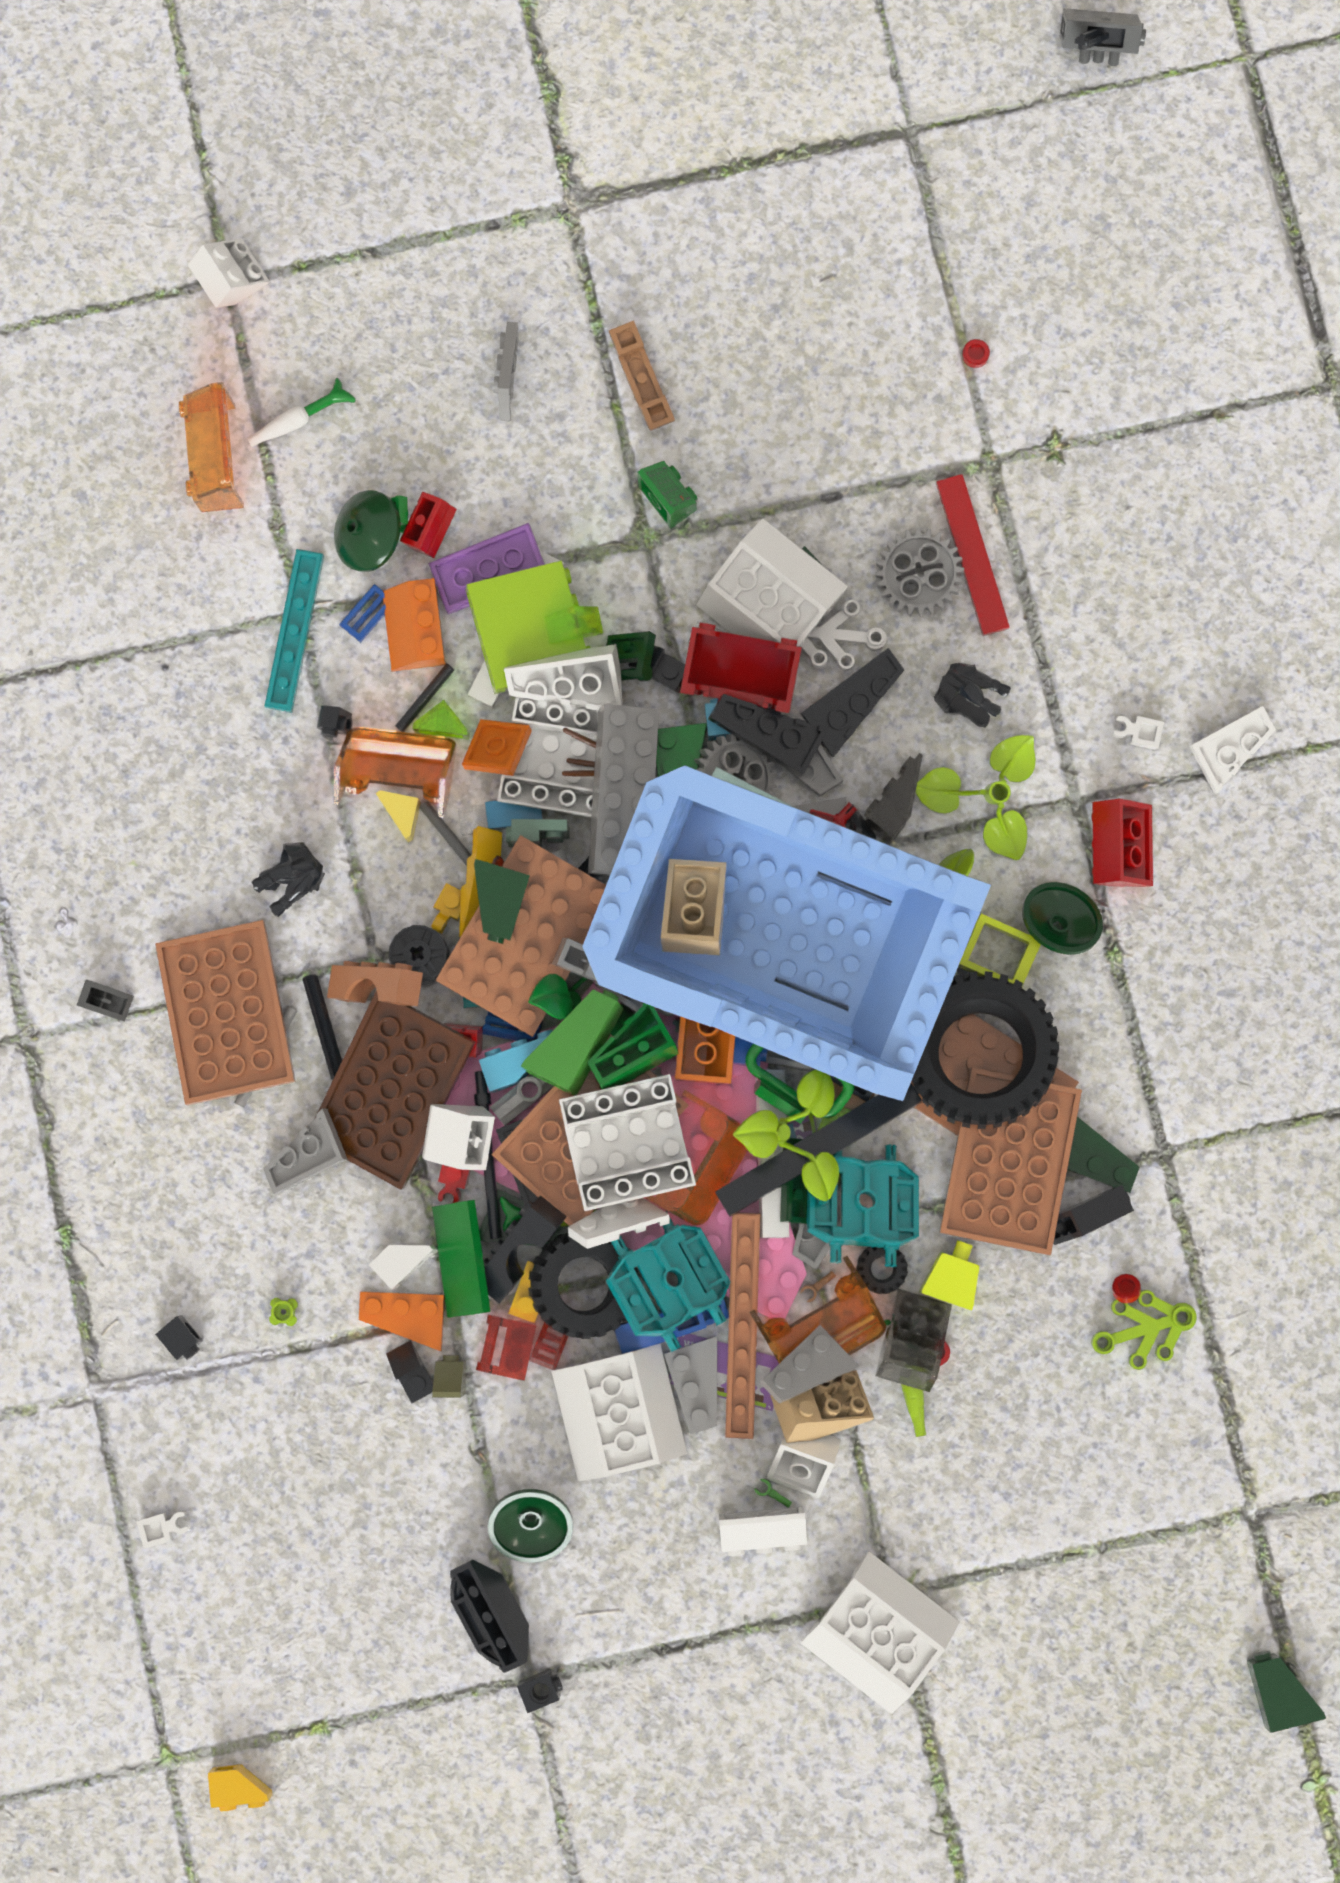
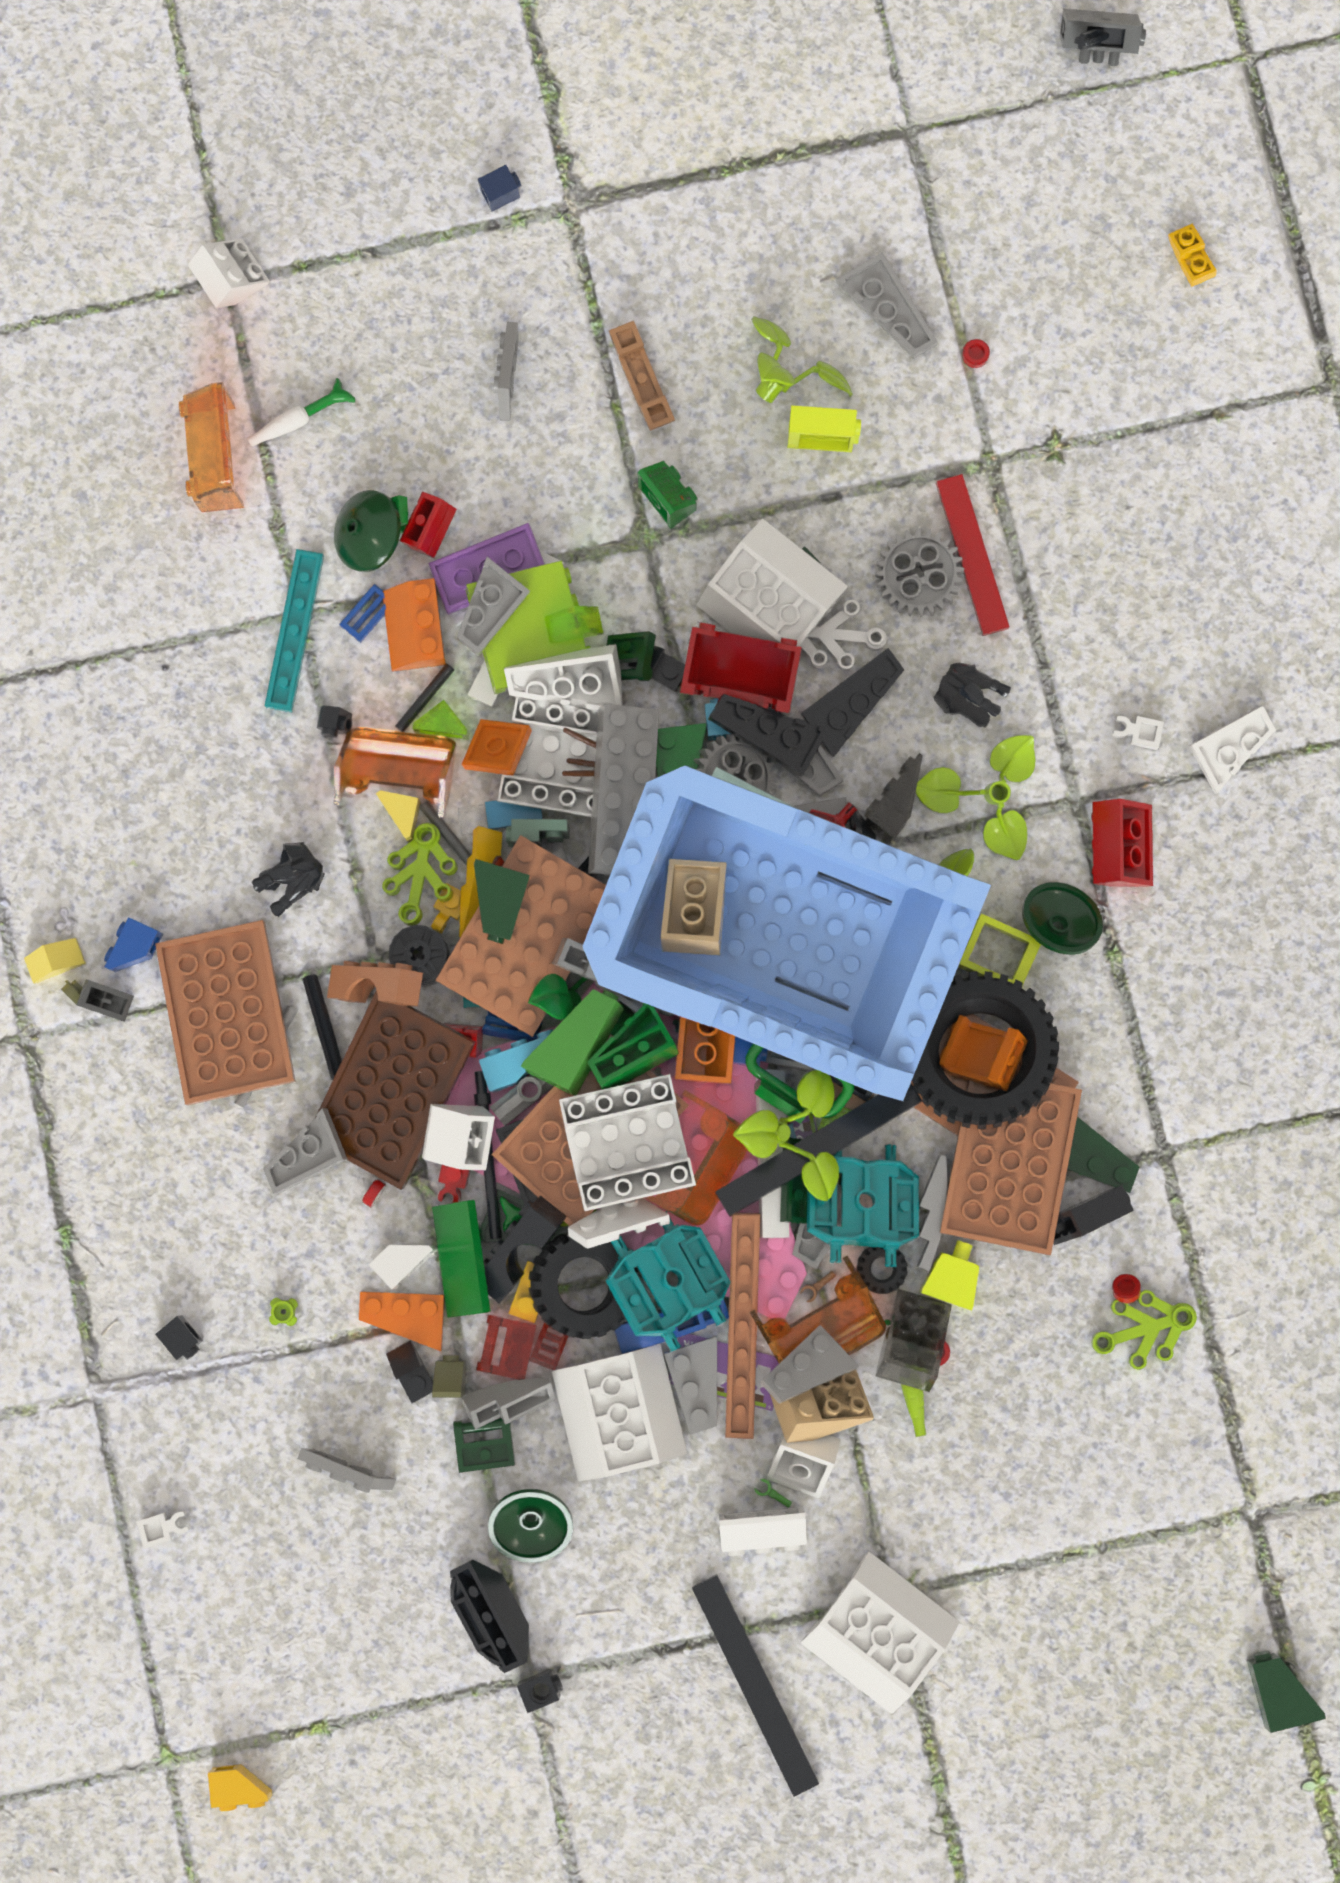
none -> light yellow slope [24,938,86,984]
none -> olive plate [61,980,83,1005]
none -> blue slope [104,917,163,972]
none -> light grey wing [297,1448,396,1493]
none -> red tile [362,1179,386,1208]
none -> lime plant [382,823,458,926]
none -> dark green plate [453,1418,516,1473]
none -> light grey wing [457,557,530,656]
none -> light grey slope [461,1378,556,1430]
none -> dark blue brick [478,165,522,212]
none -> black tile [692,1574,819,1797]
none -> lime plant [751,316,853,403]
none -> neon yellow window [787,405,861,453]
none -> light grey wing [836,252,938,359]
none -> light grey slope [917,1154,947,1271]
none -> orange panel [939,1015,1028,1091]
none -> yellow slope [1168,223,1217,287]

